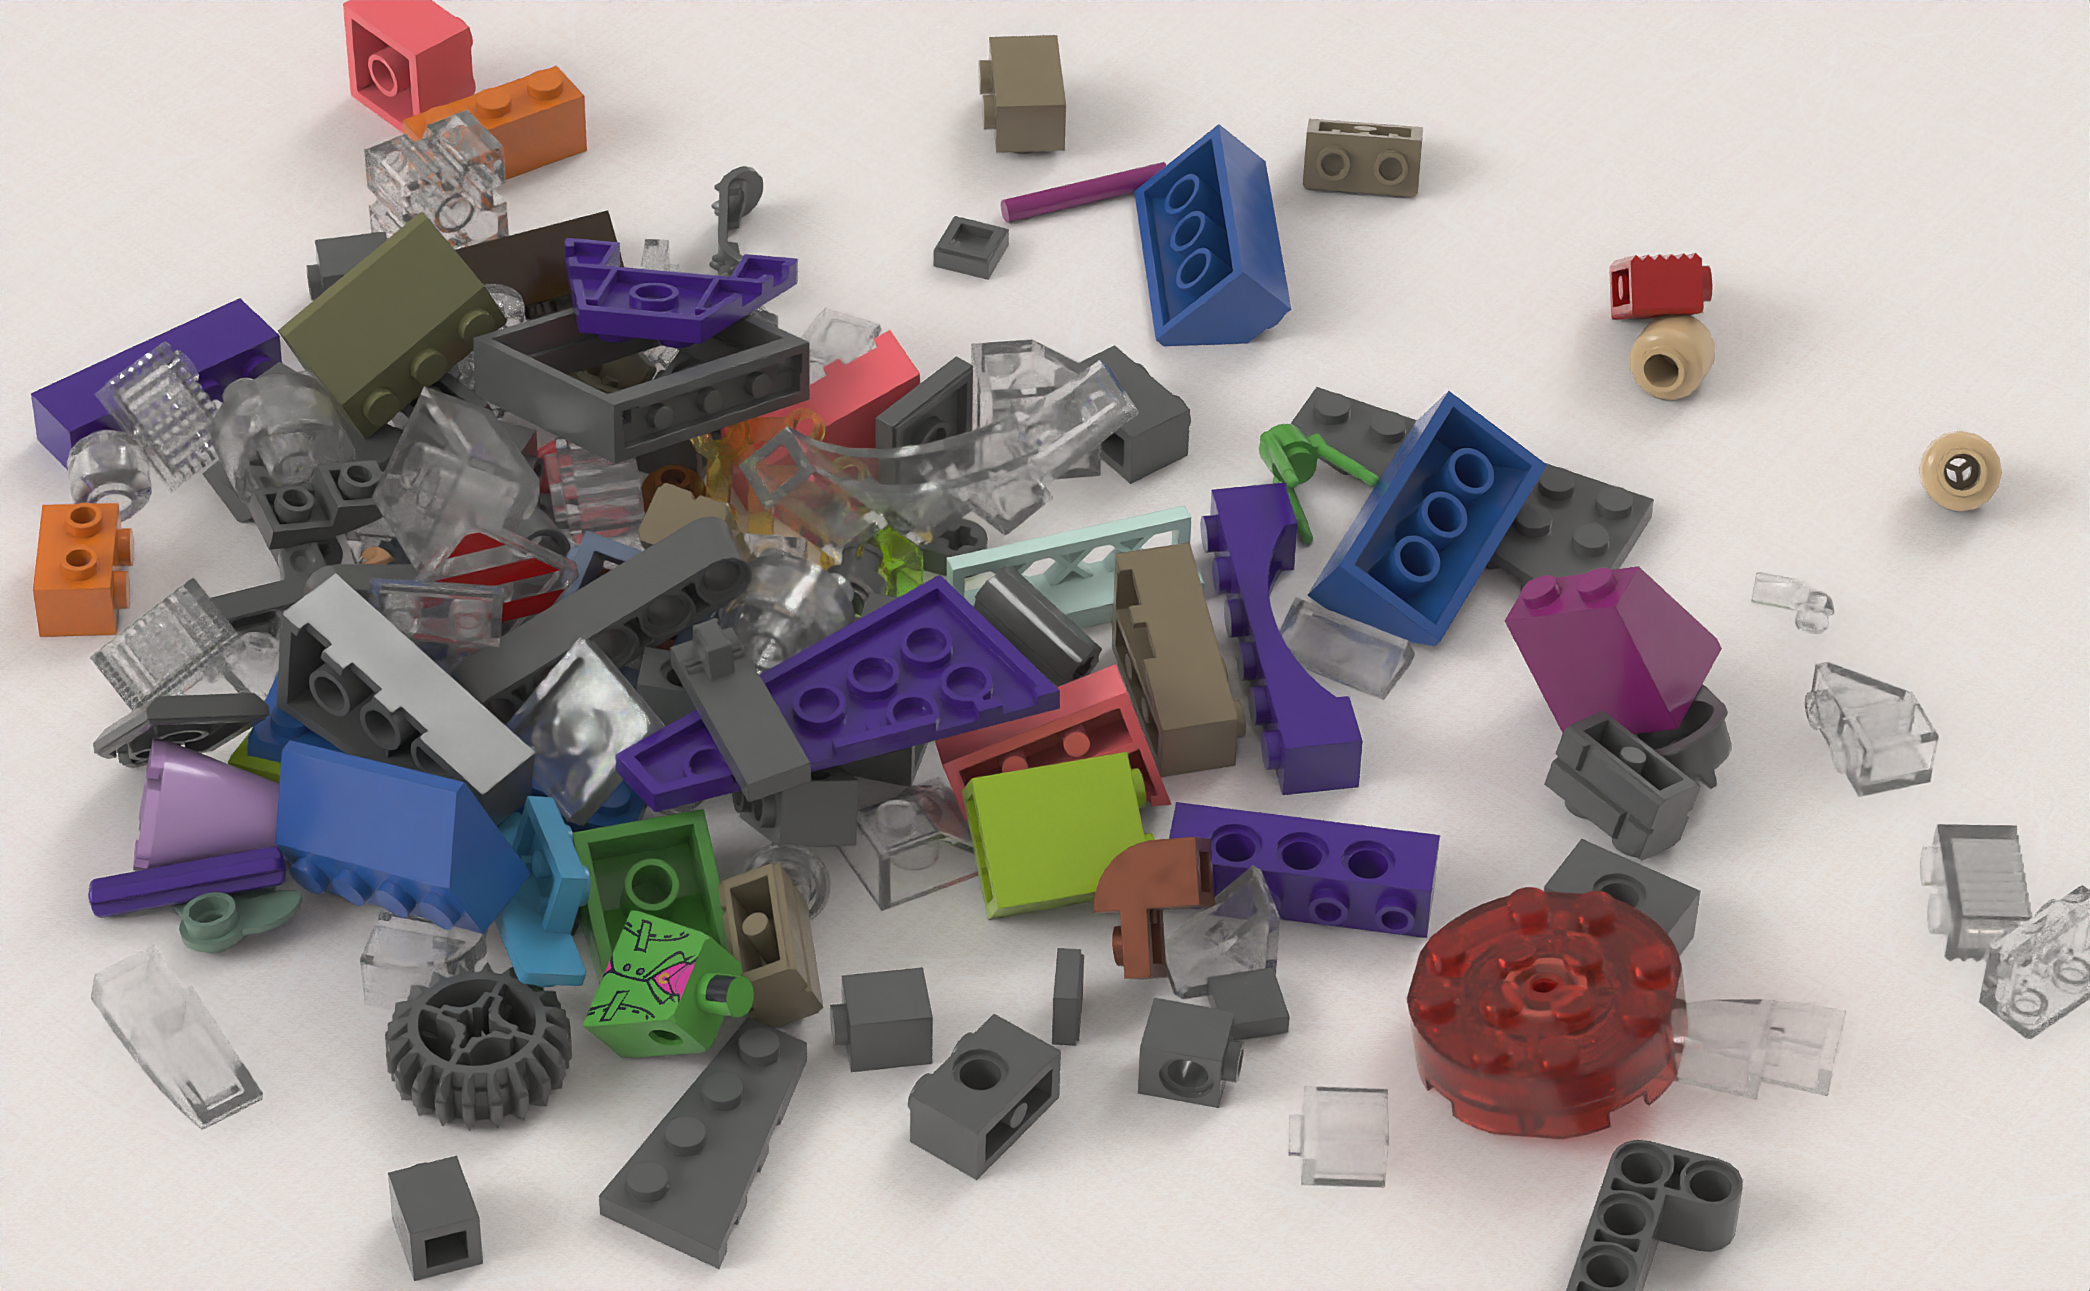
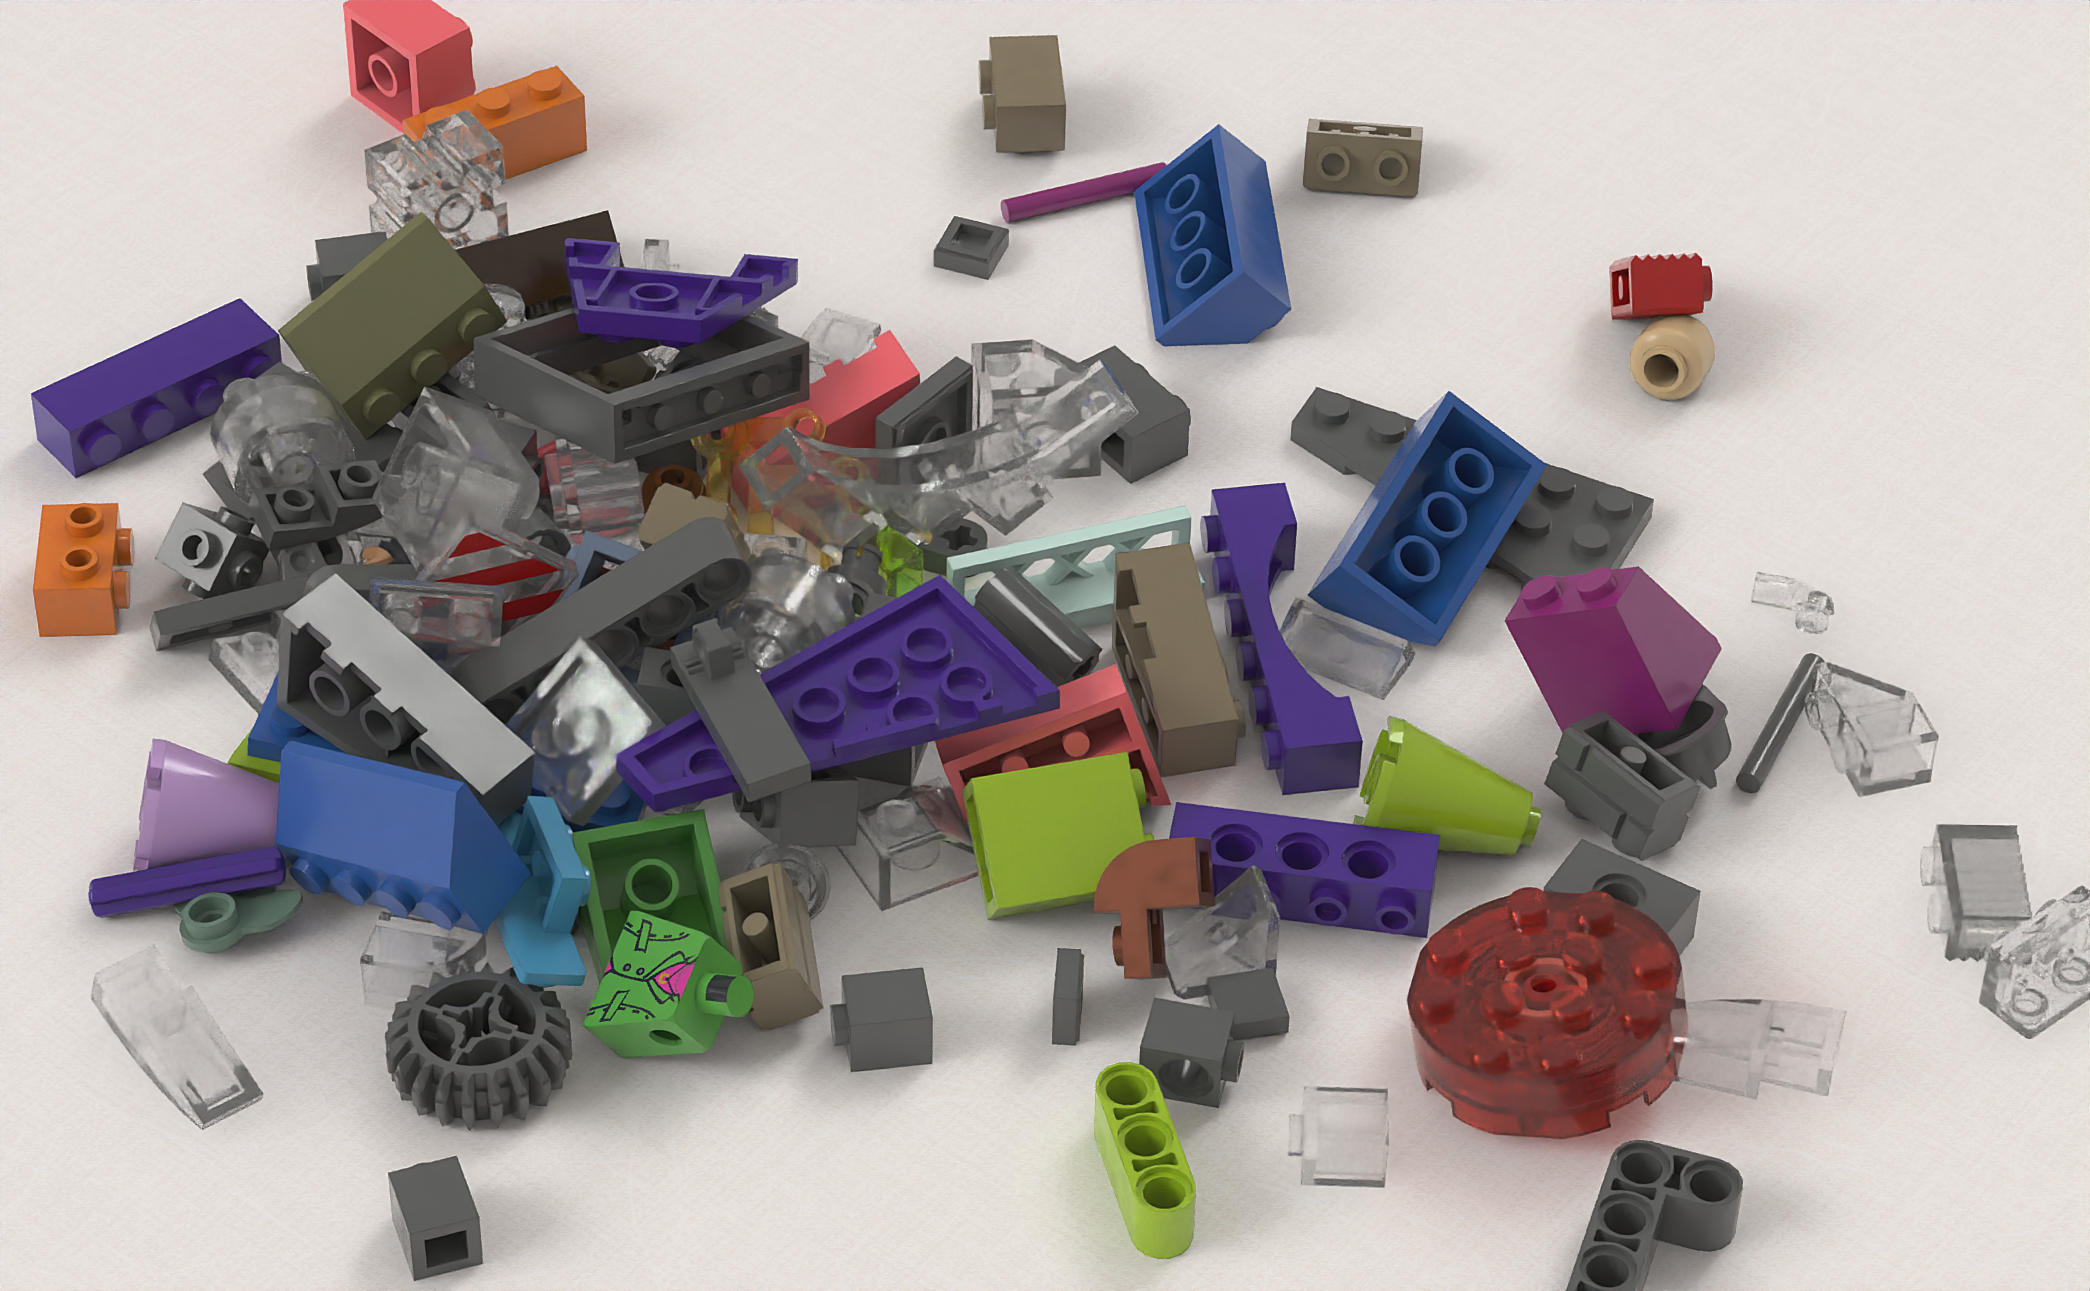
clear head [67,430,153,522] -> none
clear brick [90,577,246,711] -> none
dark grey tile [93,693,270,768] -> none
clear brick [95,341,241,493] -> none
dark grey wing [599,1017,807,1269] -> none
dark grey piece [709,166,764,277] -> none
dark grey brick [908,1014,1061,1180] -> none
bright green plant [1259,424,1380,544] -> none
tan head [1919,431,2002,512] -> none
none -> dark grey brick [155,502,270,599]
none -> lime beam [1094,1062,1196,1259]
none -> lime cone [1353,716,1541,855]
none -> dark grey bar [1736,653,1826,793]

